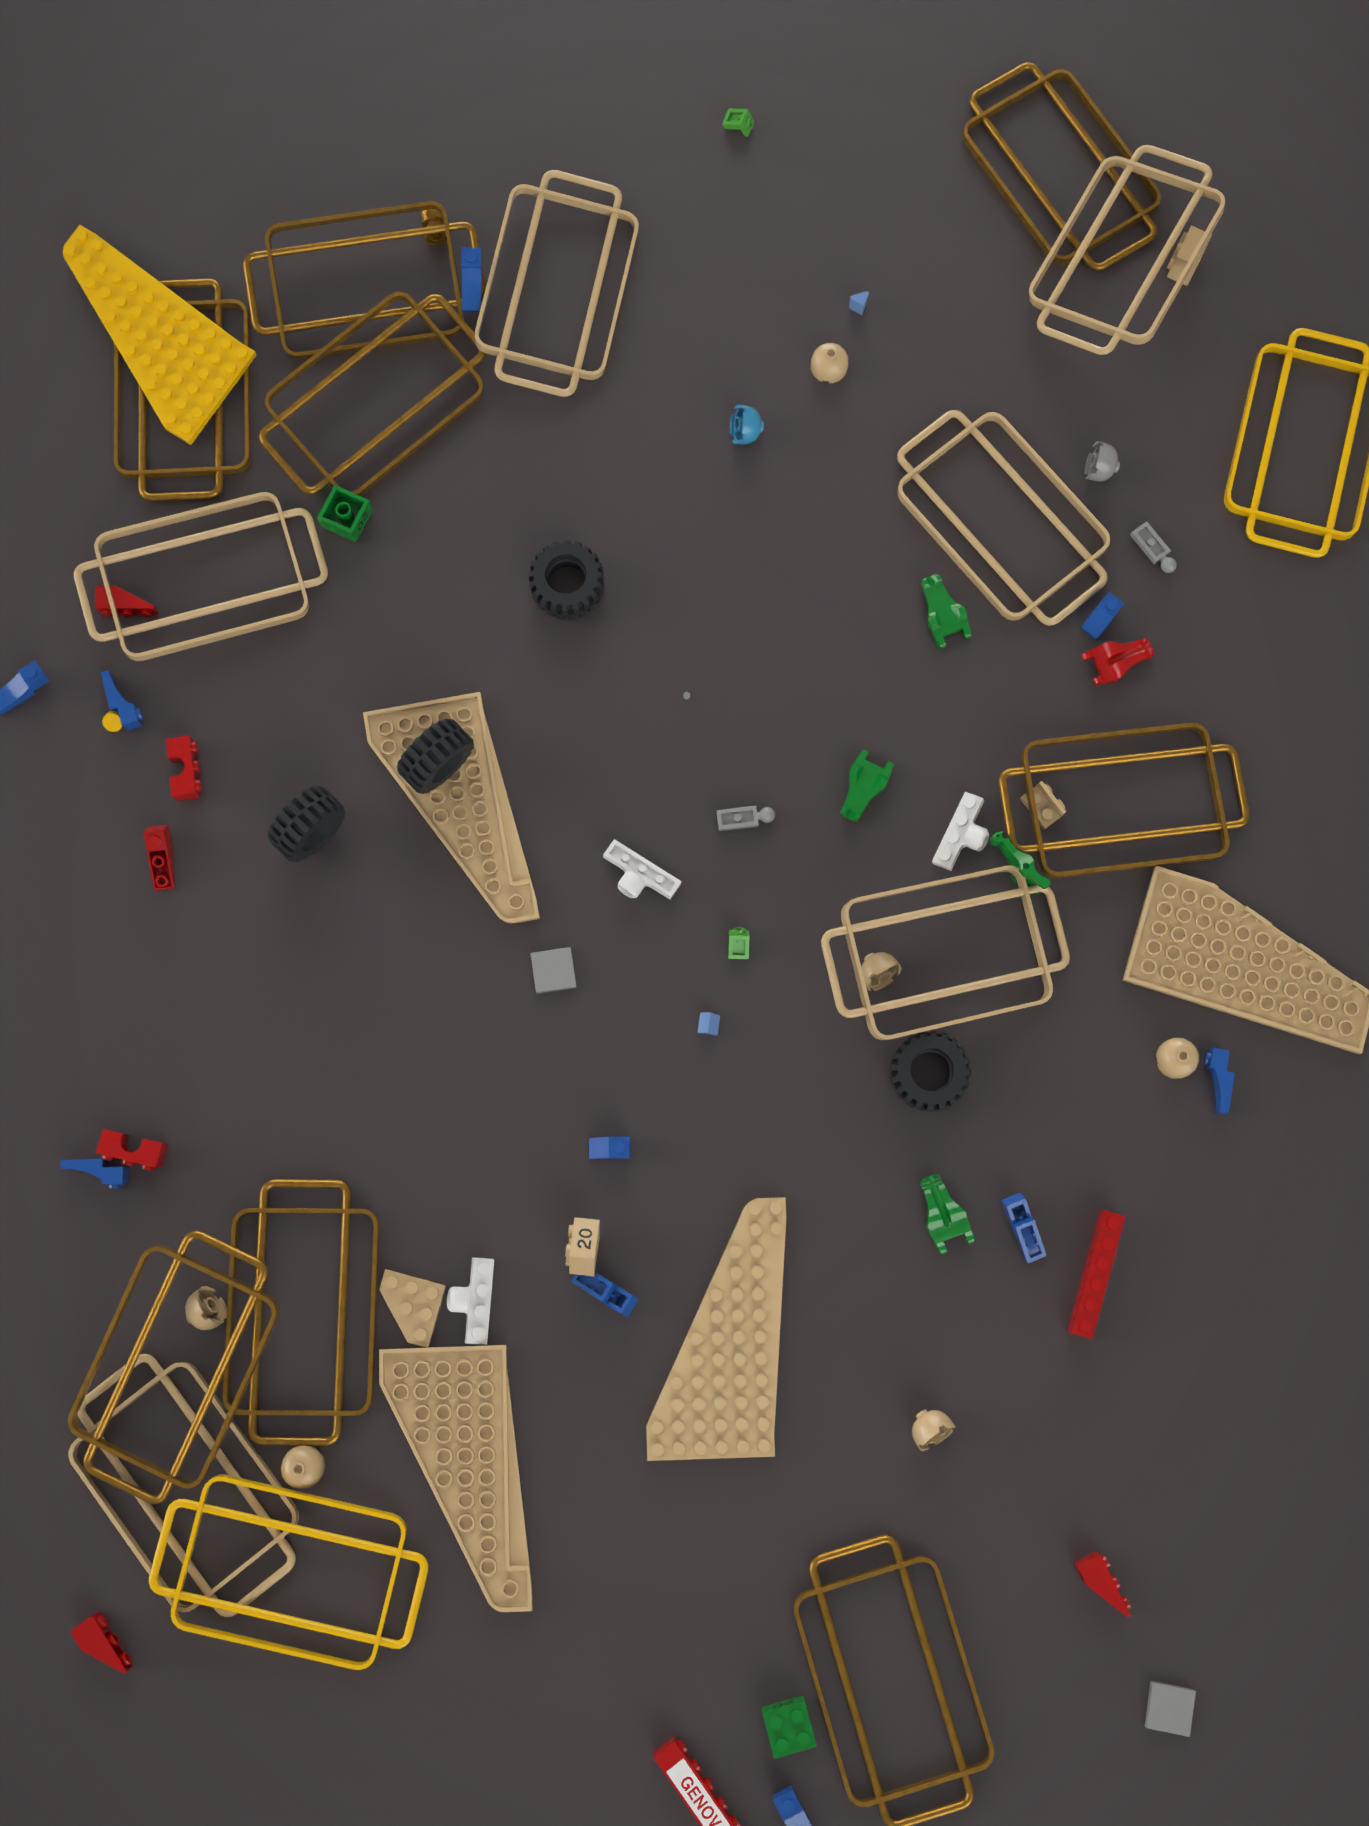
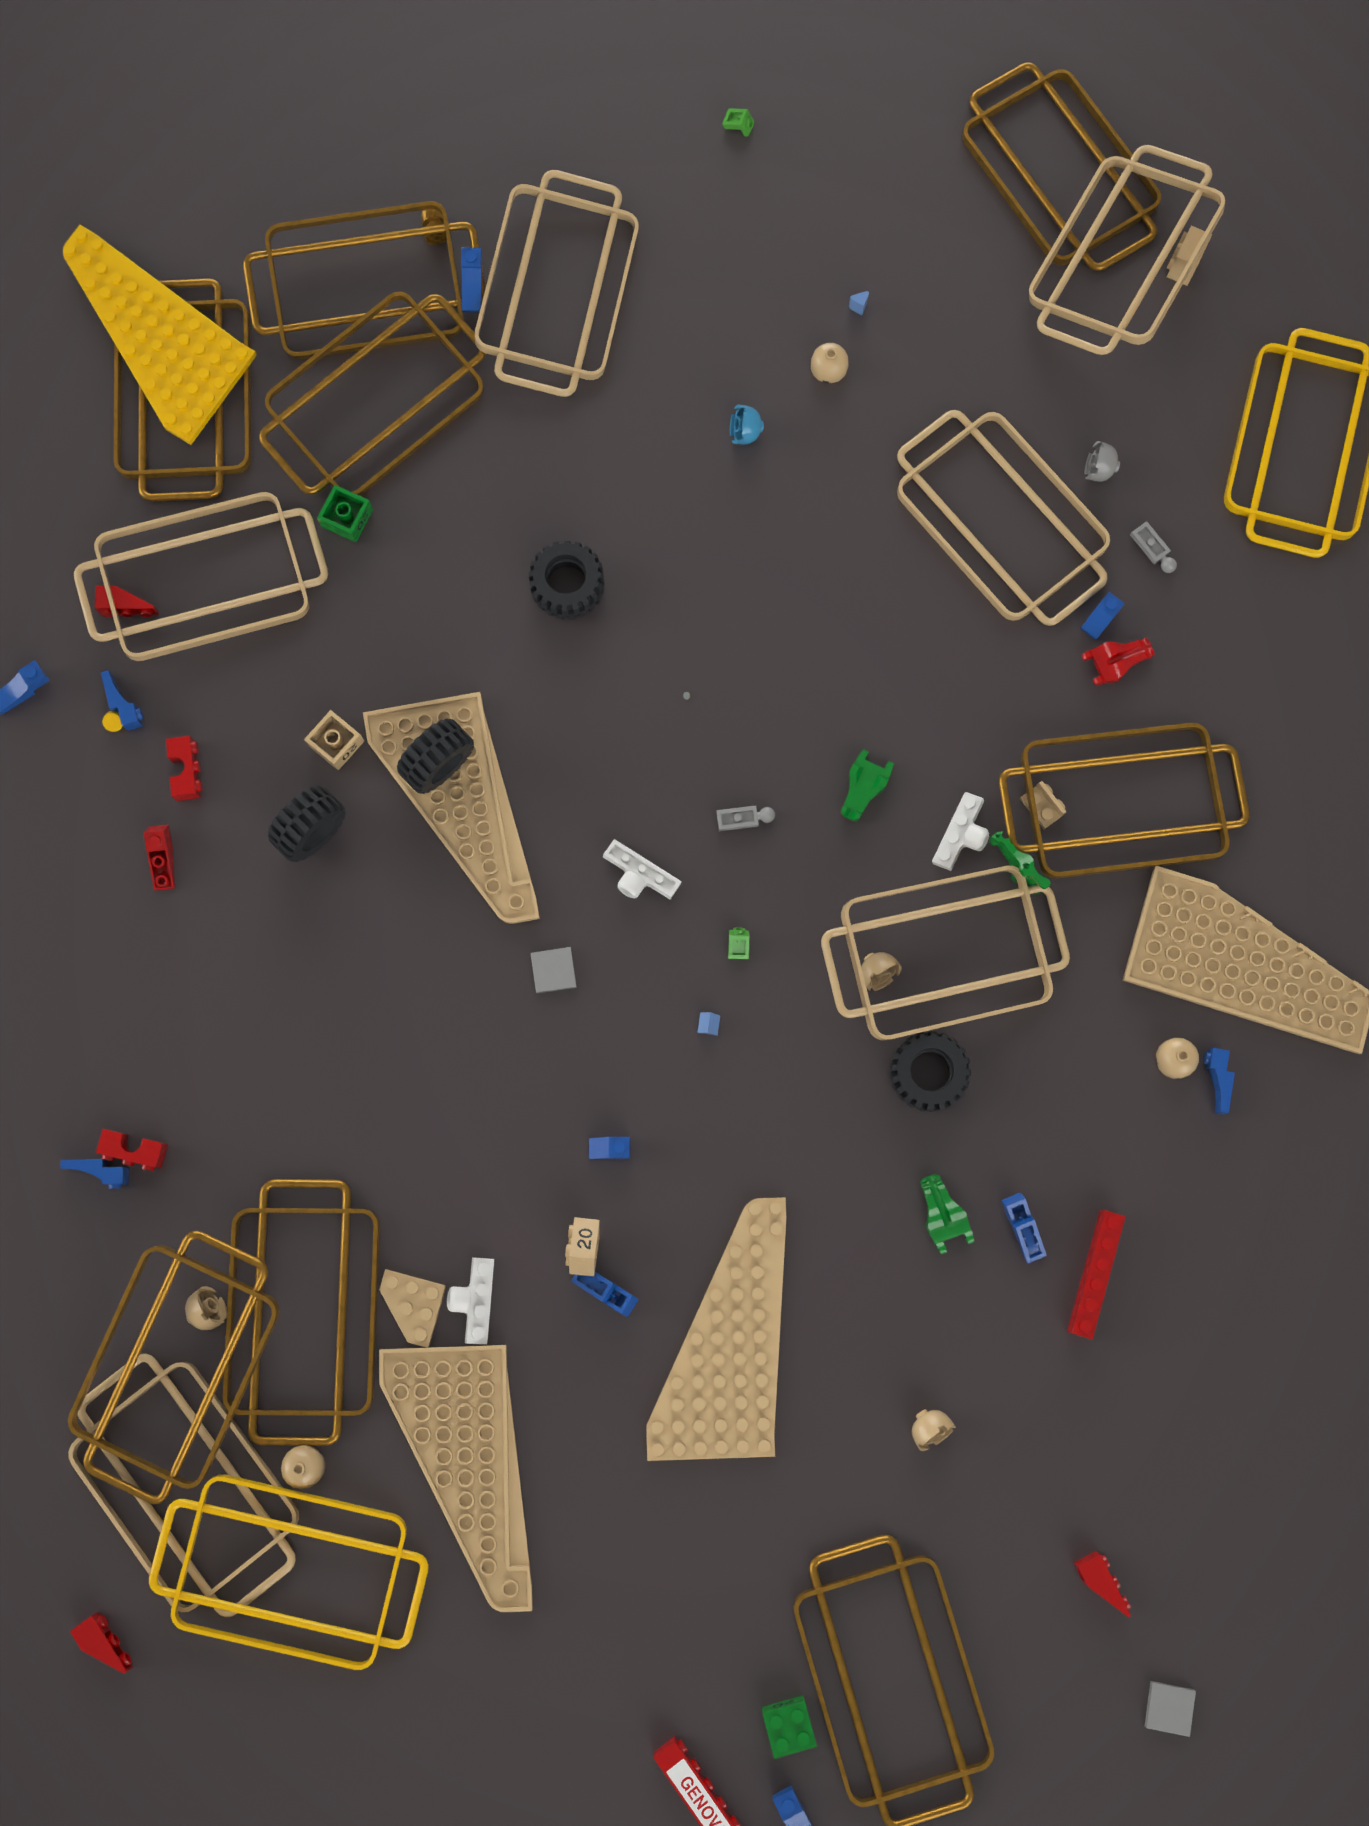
green animal [921,574,972,649] -> none
none -> tan brick [304,710,364,770]

